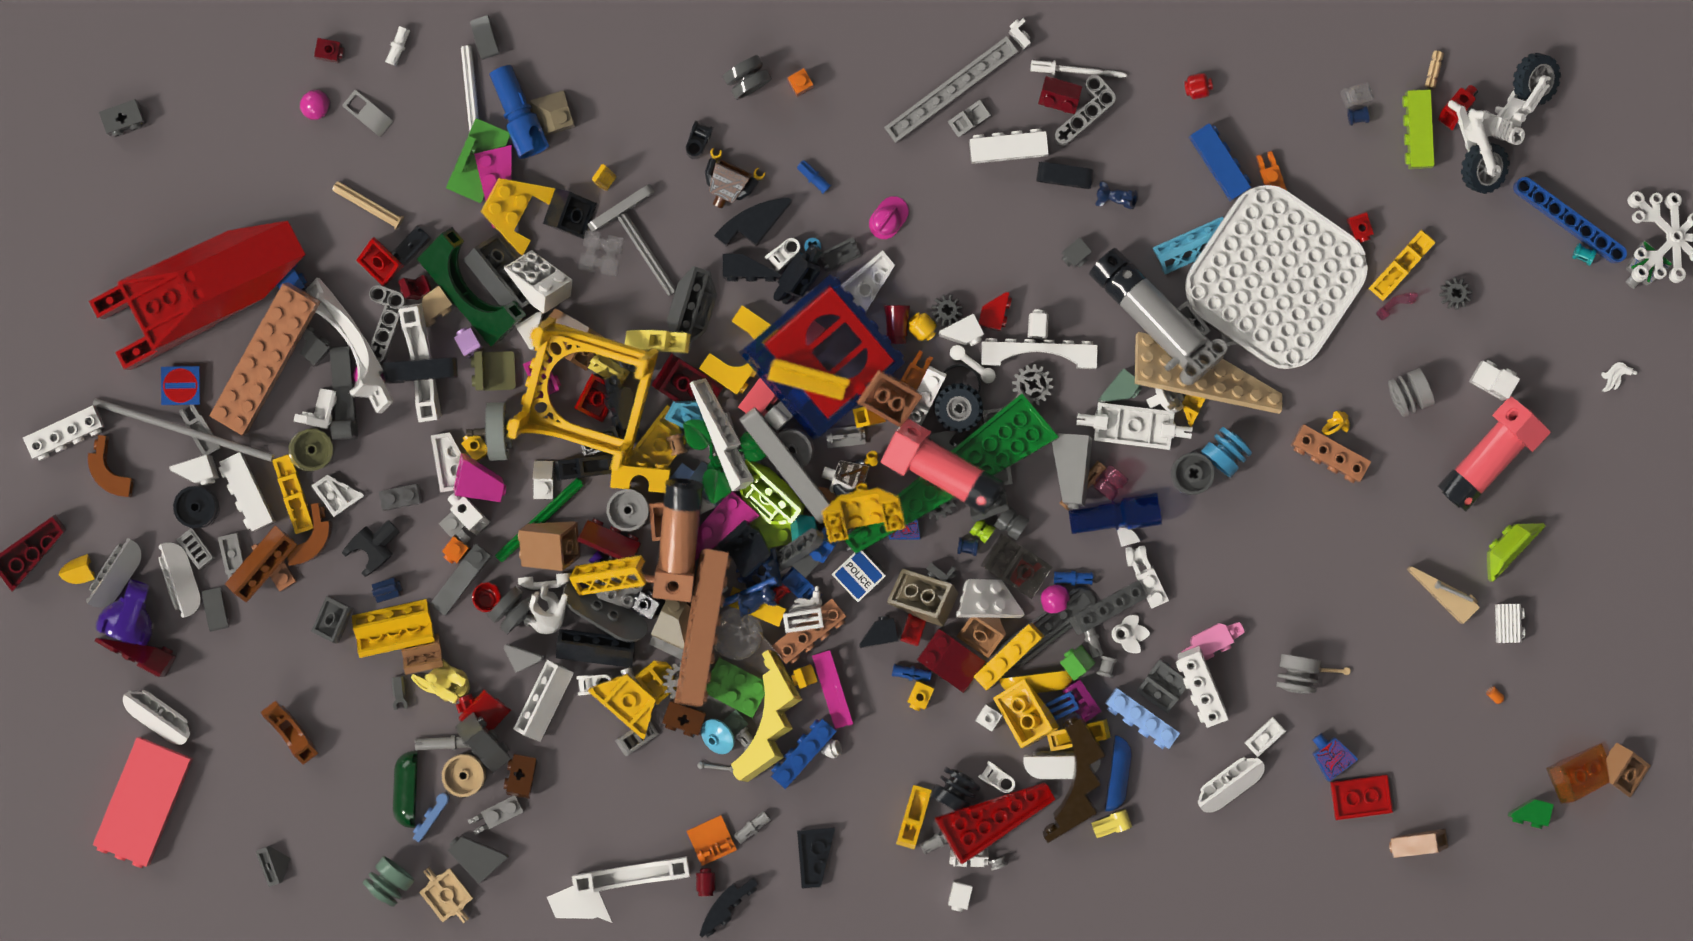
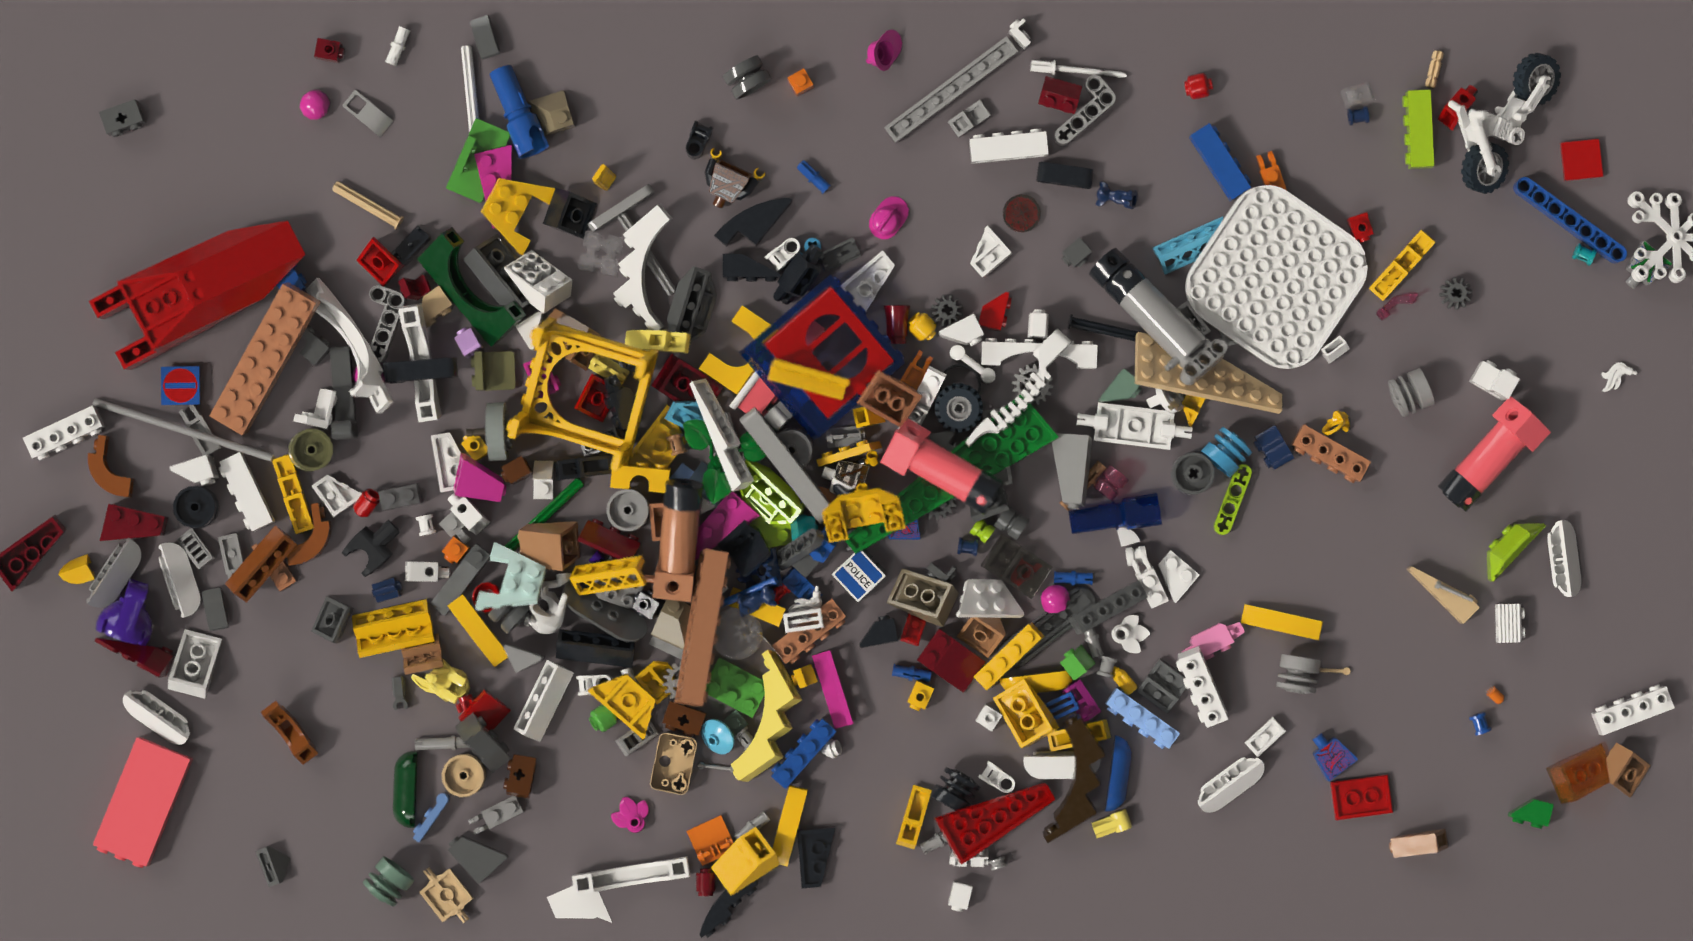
none -> dark red wedge [100,504,169,541]
none -> white slope [168,629,222,699]
none -> red brick [353,489,380,517]
none -> white torso [405,562,449,582]
none -> white bush [416,514,436,536]
none -> yellow slope [447,594,508,667]
none -> light aqua wing [476,542,546,610]
none -> reddish brown brick [500,456,533,485]
none -> bright green head [589,704,617,732]
none -> dark pink plate [611,797,649,833]
none -> white arch [613,204,673,331]
none -> tan axle [650,732,697,795]
none -> yellow slope [711,827,780,896]
none -> white bar [729,360,770,410]
none -> yellow slope [772,785,808,867]
none -> yellow wing [816,440,882,467]
none -> dark pink piece [866,29,902,71]
none -> white piece [966,328,1072,447]
none -> white wing [970,226,1012,279]
none -> clear smoke tile [1003,194,1041,233]
none -> black axle [1067,314,1143,341]
none -> yellow piece [1112,666,1138,695]
none -> white wing [1158,550,1199,603]
none -> lime beam [1213,464,1252,535]
none -> yellow slope [1241,604,1323,640]
none -> dark blue brick [1253,425,1294,470]
none -> white piece [1321,336,1350,364]
none -> blue bush [1469,712,1492,736]
none -> white brick [1548,520,1581,597]
none -> red tile [1560,139,1603,181]
none -> white brick [1591,684,1675,735]

